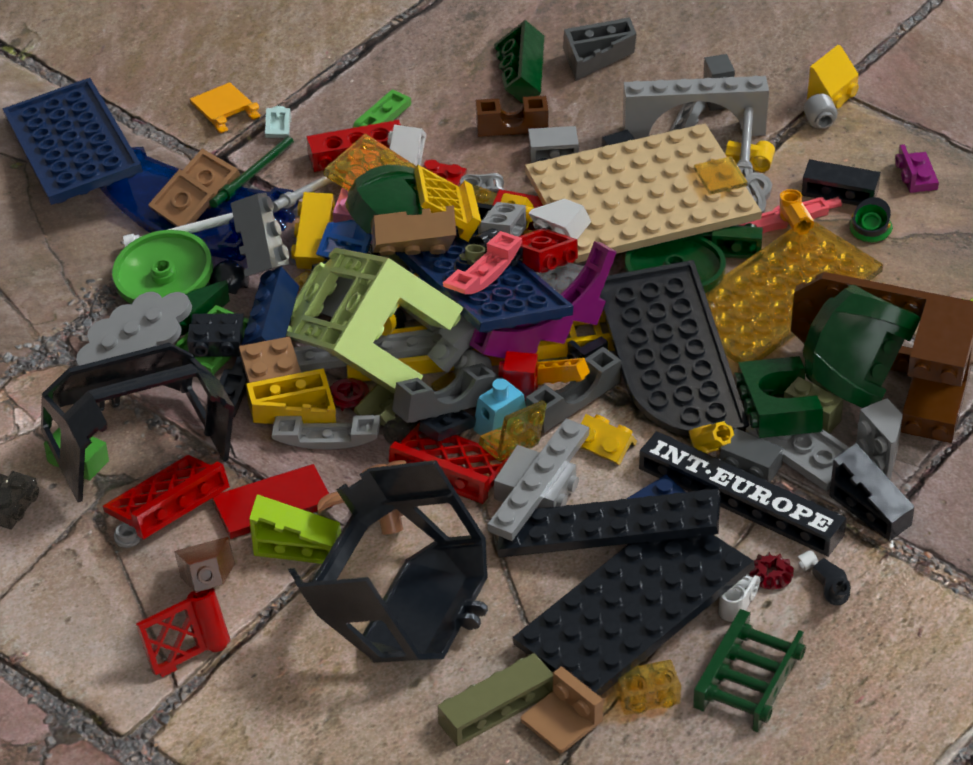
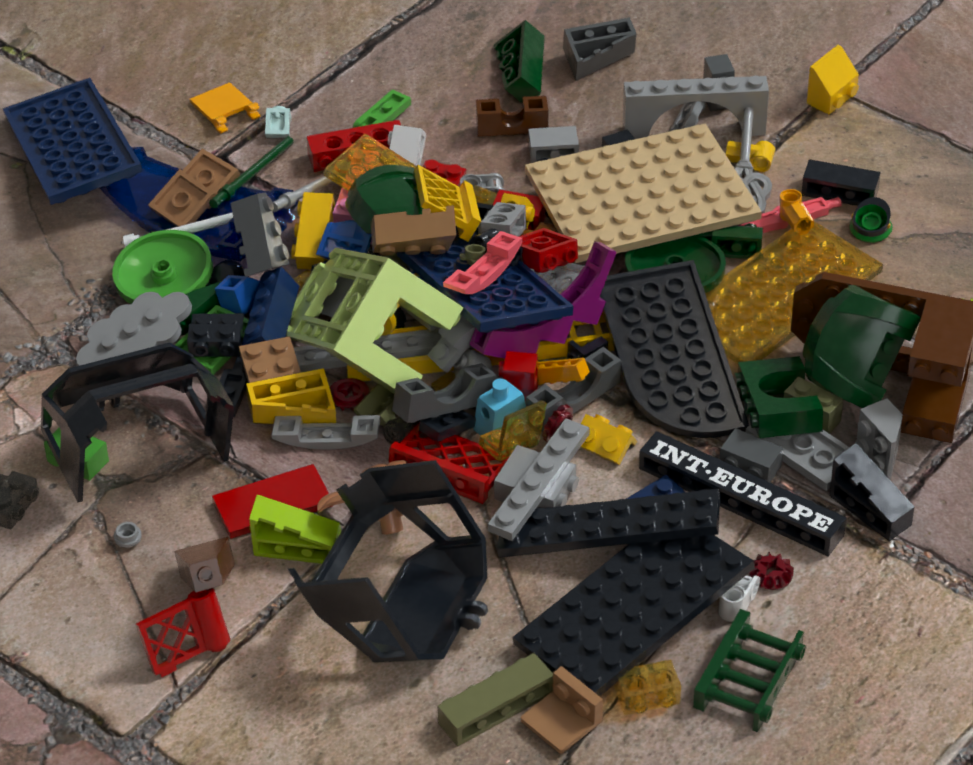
red fence [102,455,230,539] -> none
white slope [529,199,591,239] -> none
yellow piece [689,421,734,454] -> none
clear yellow piece [694,156,748,195] -> none
black arm [798,551,851,606] -> none
light grey head [804,94,838,129] -> none
magenta bracket [895,144,939,193] -> none
none -> blue slope [215,275,260,315]
none -> dark red gear [542,404,573,443]

